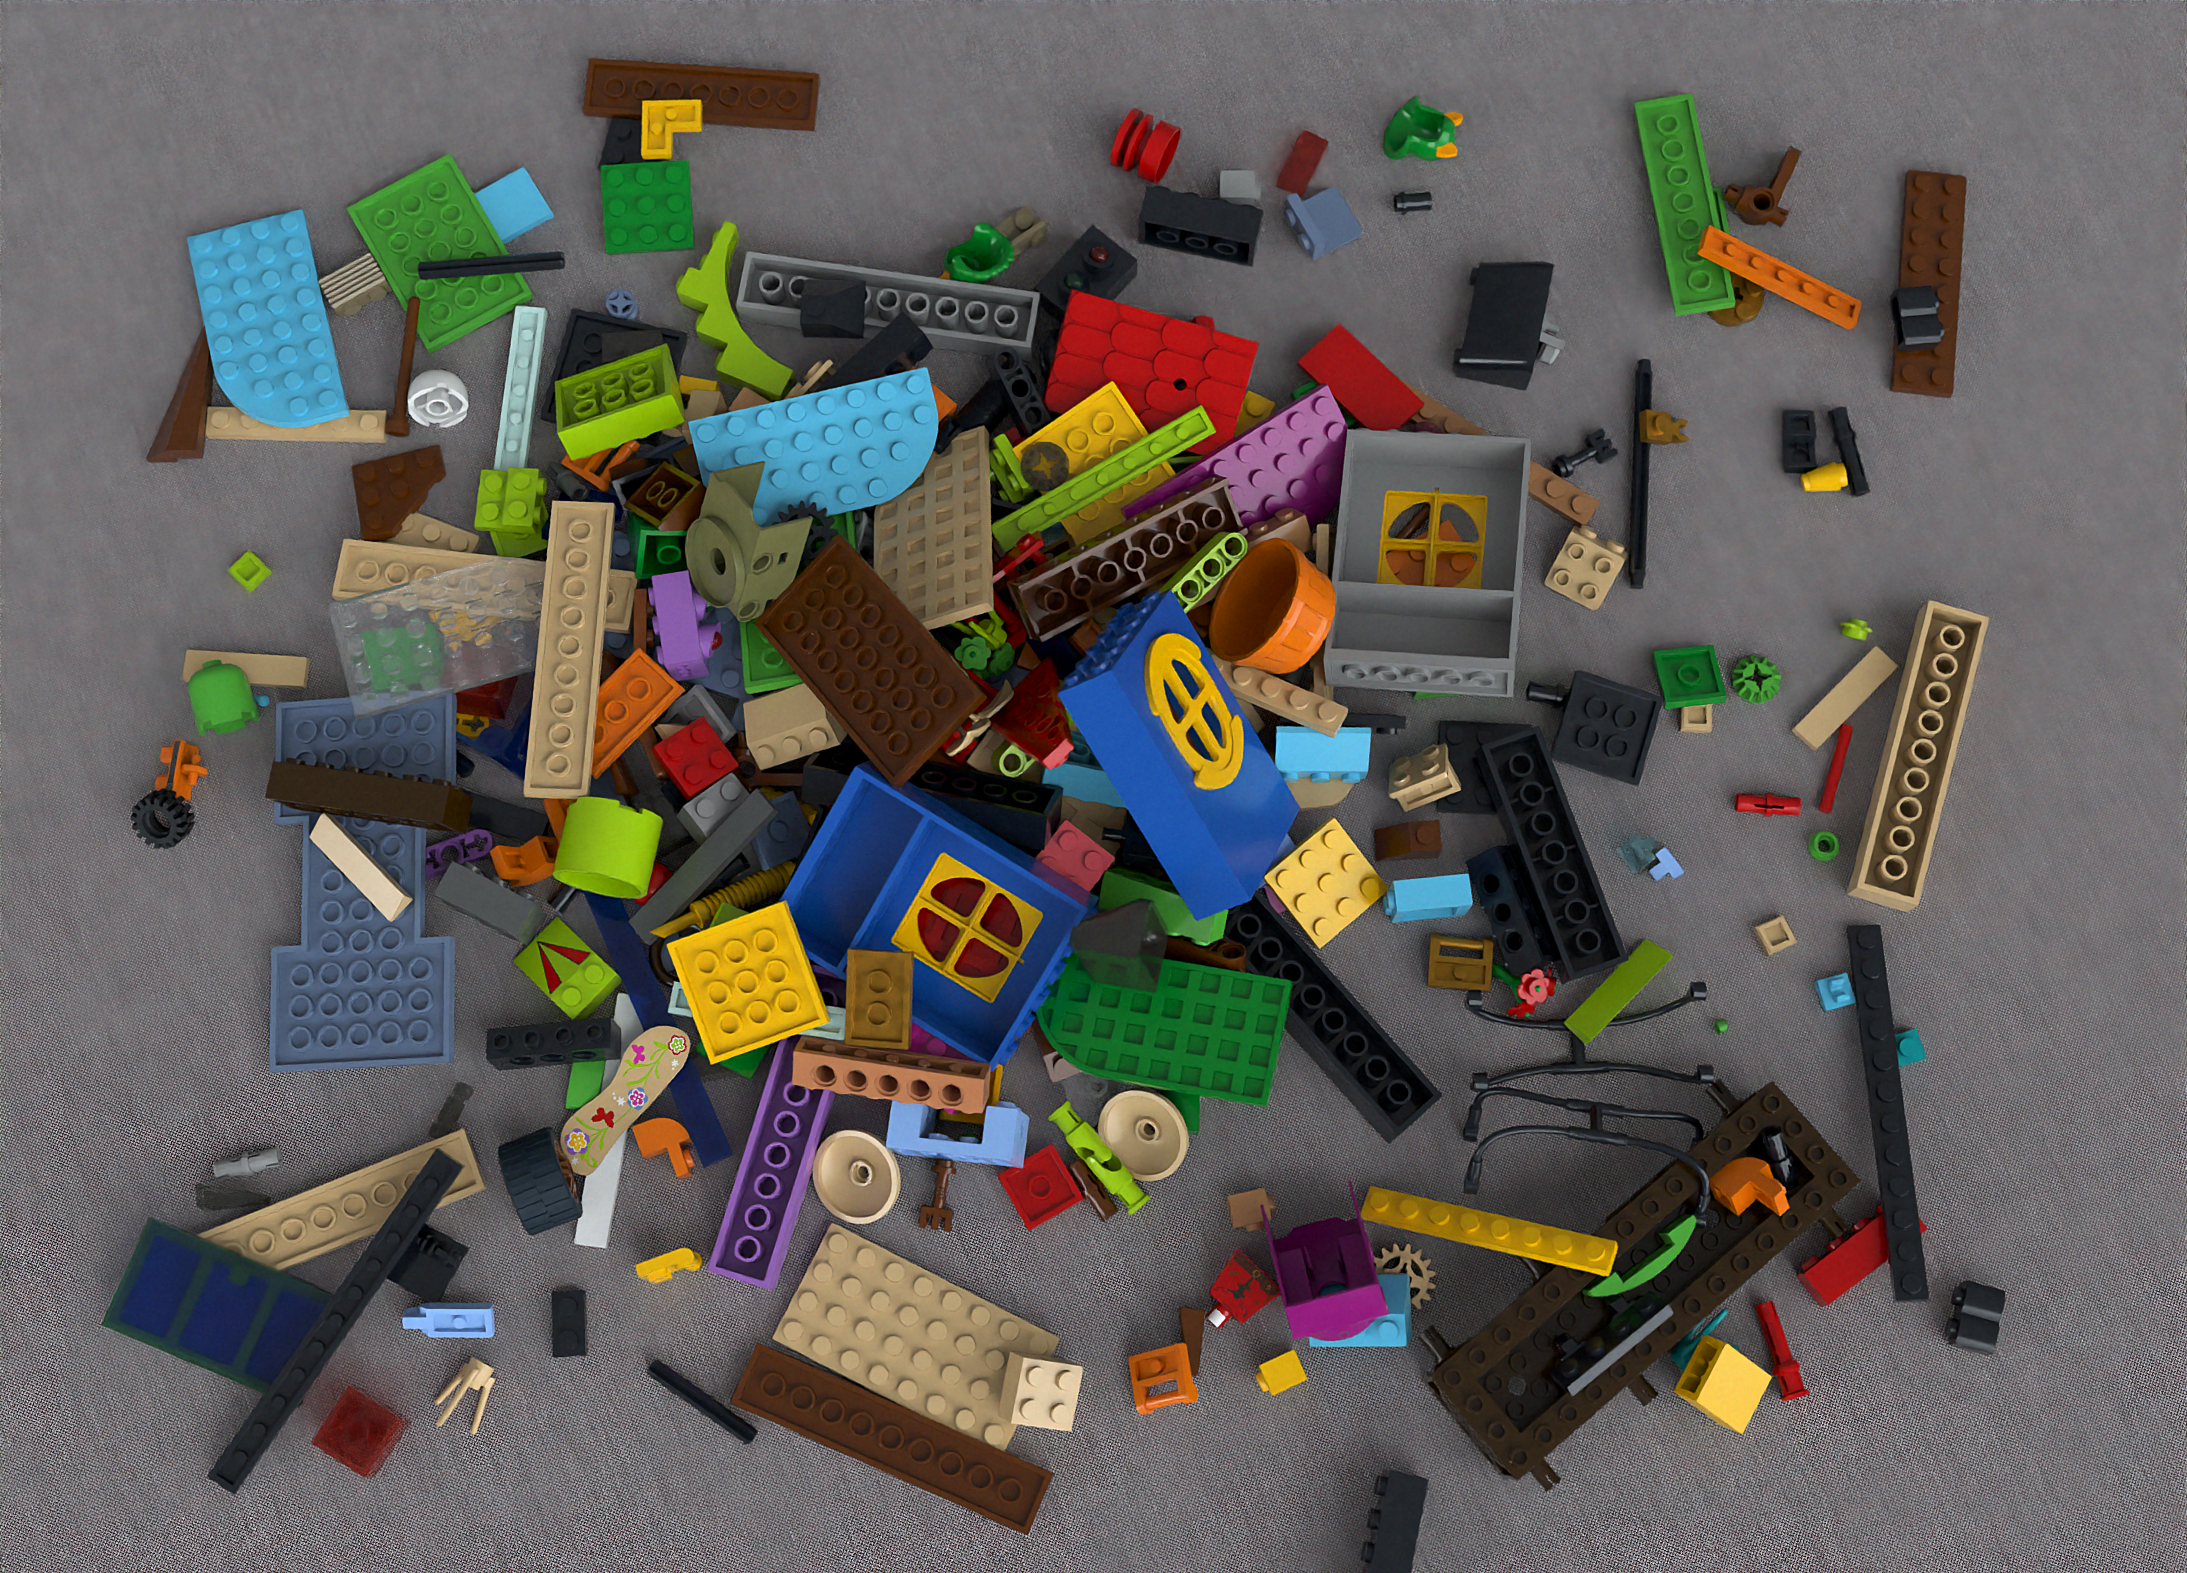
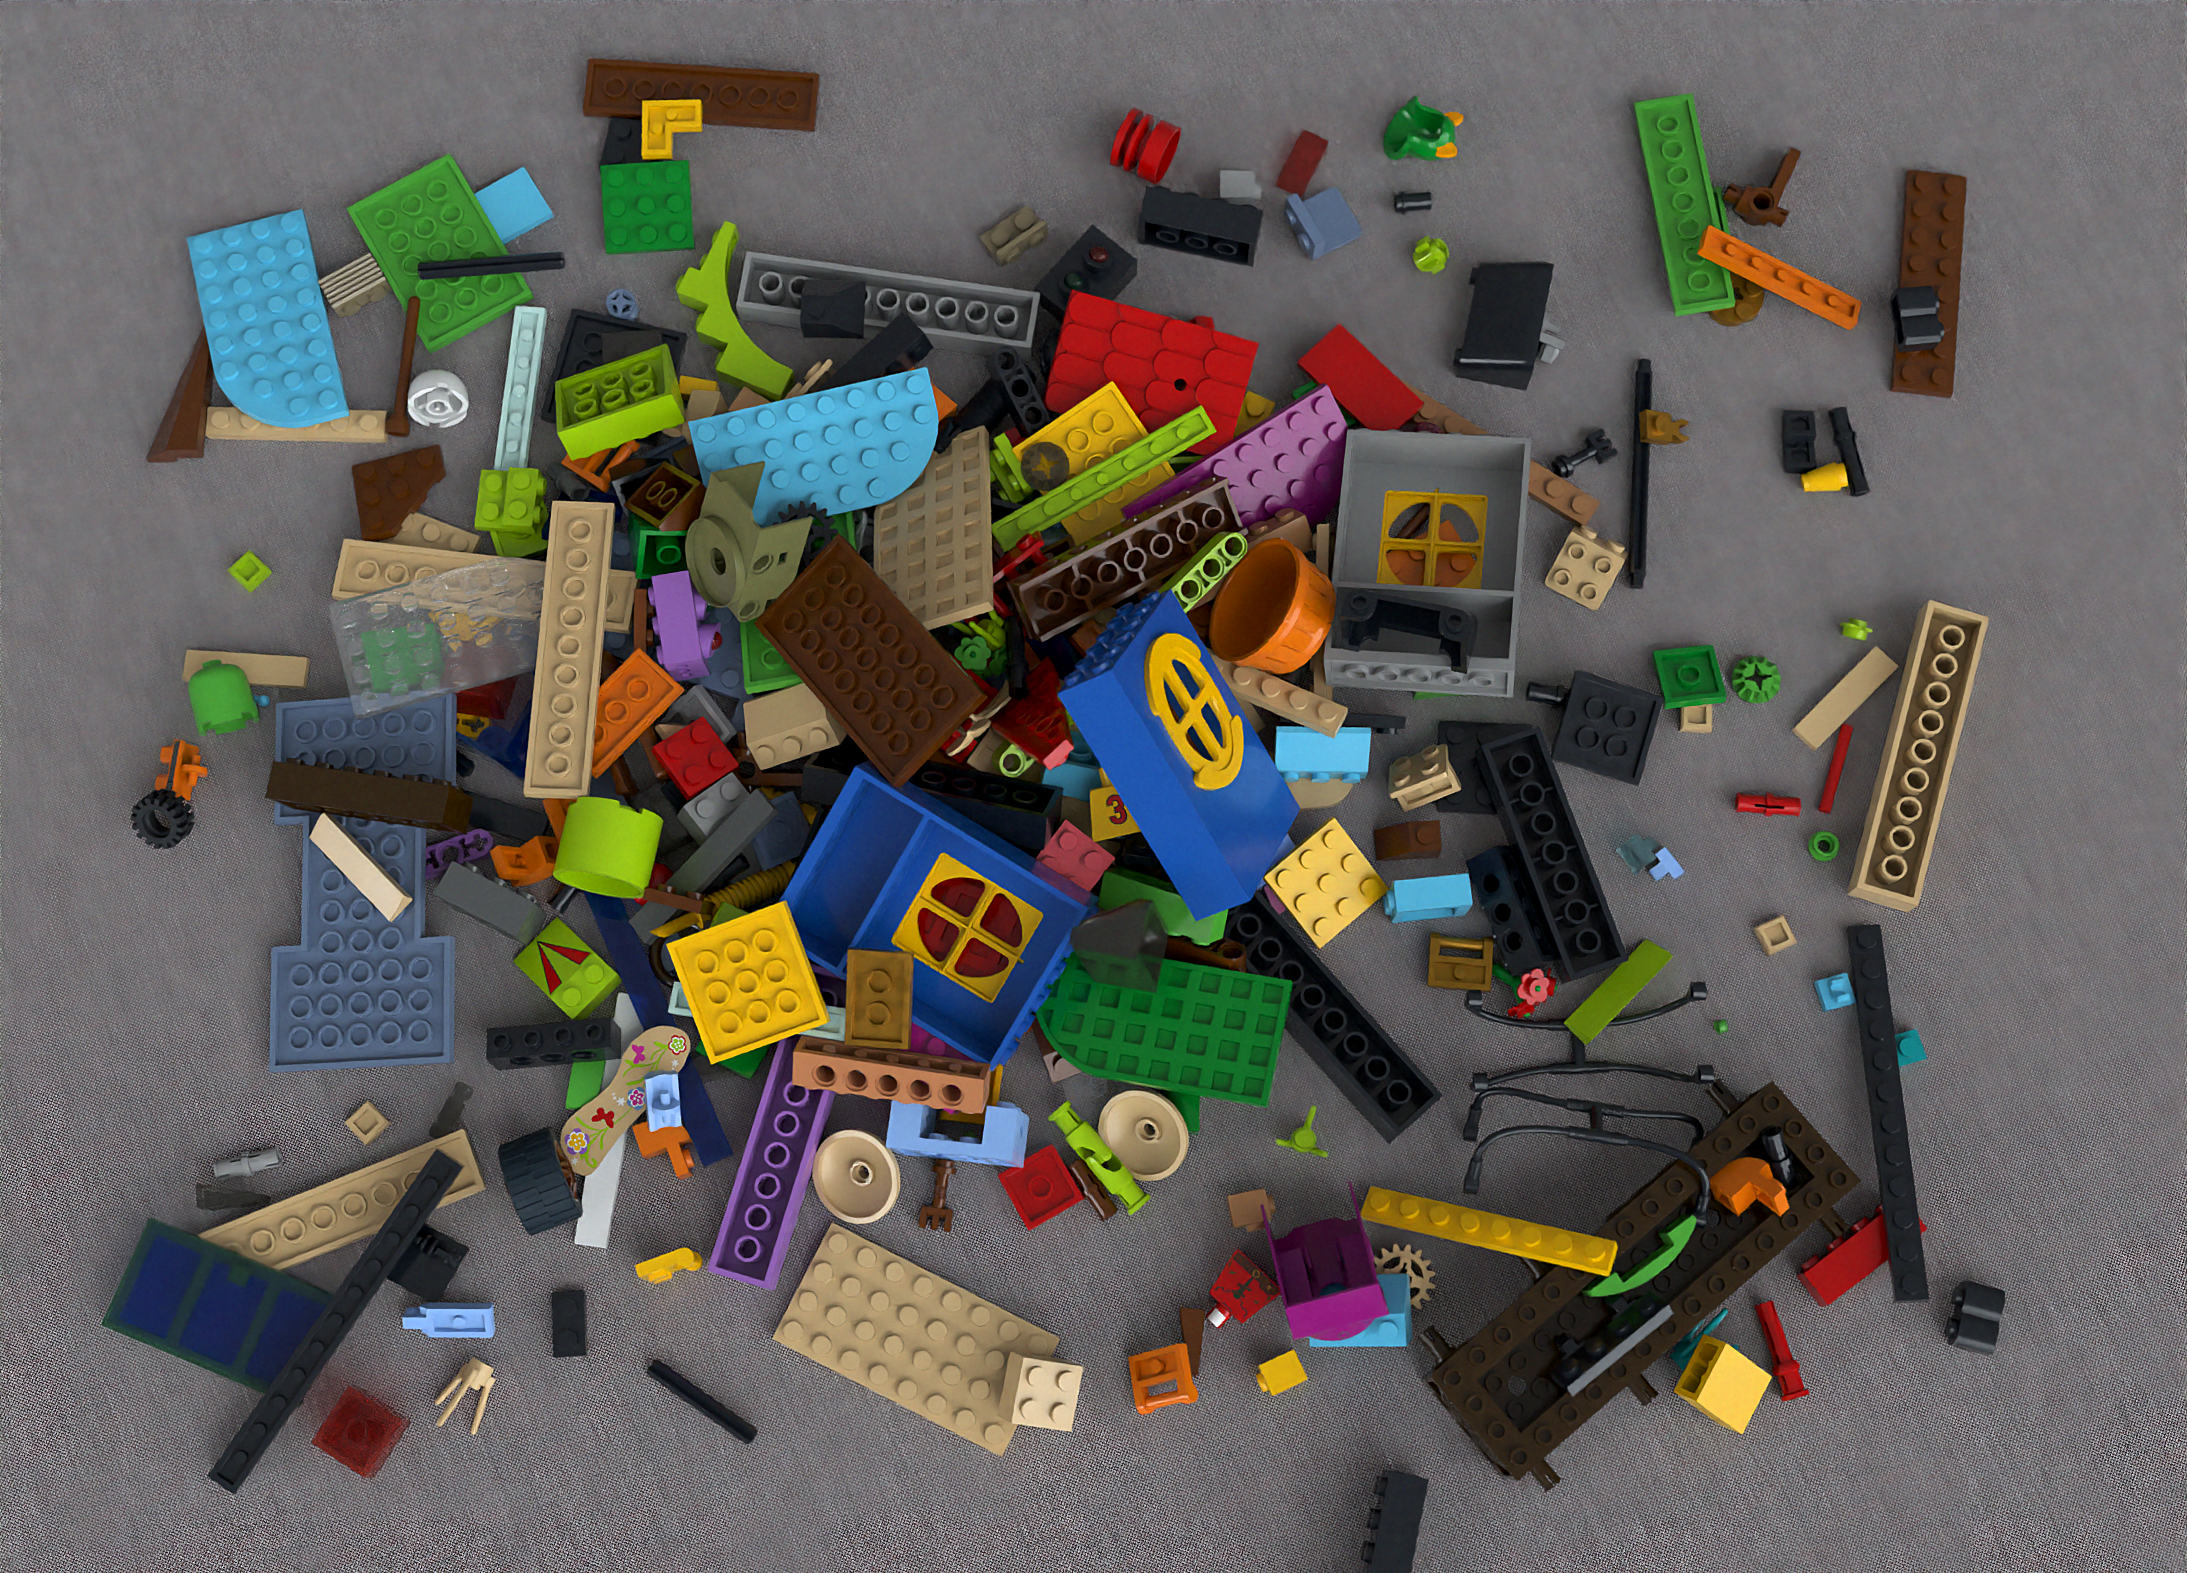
reddish brown plate [730,1342,1054,1536] -> none
green hair [939,222,1014,285] -> none
none -> tan tile [344,1100,392,1146]
none -> reddish brown plate [643,883,715,915]
none -> light blue hips [644,1070,681,1131]
none -> black pin [1004,615,1029,700]
none -> yellow torso [1090,767,1141,842]
none -> lime plant [1275,1105,1328,1157]
none -> black windscreen [1340,590,1478,674]
none -> lime gear [1412,235,1450,274]

